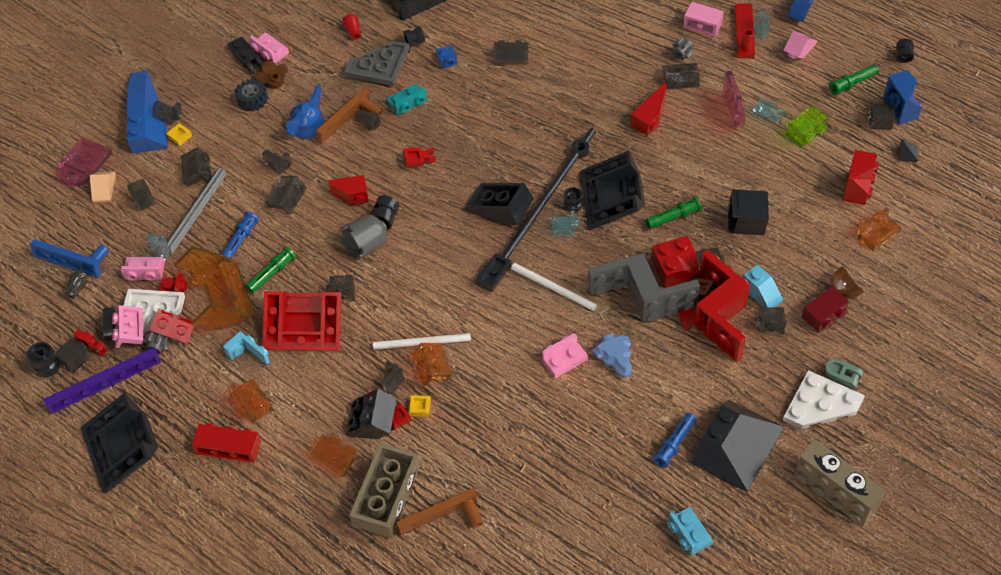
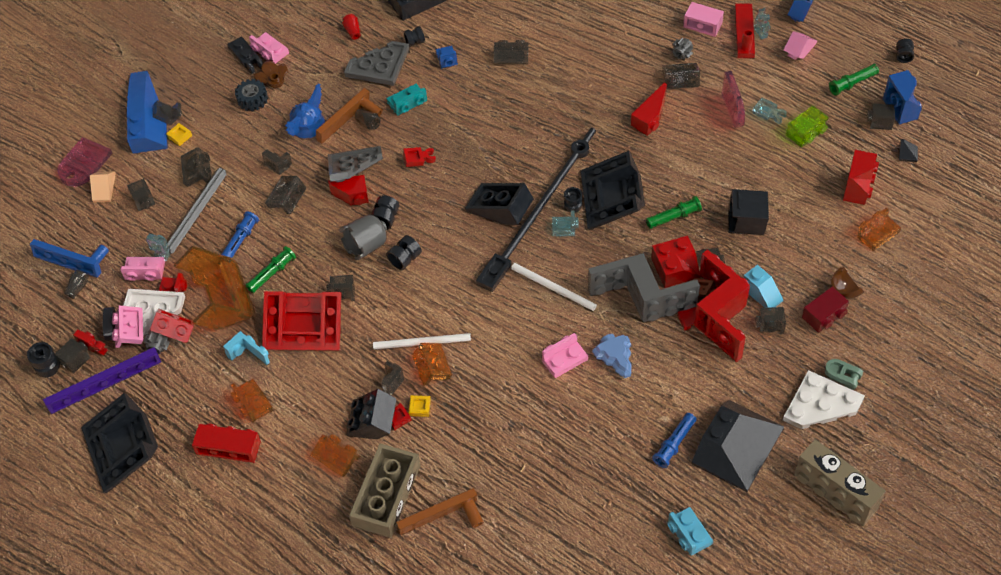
none -> dark grey plate [328,146,383,182]
none -> black wheel [386,235,422,271]

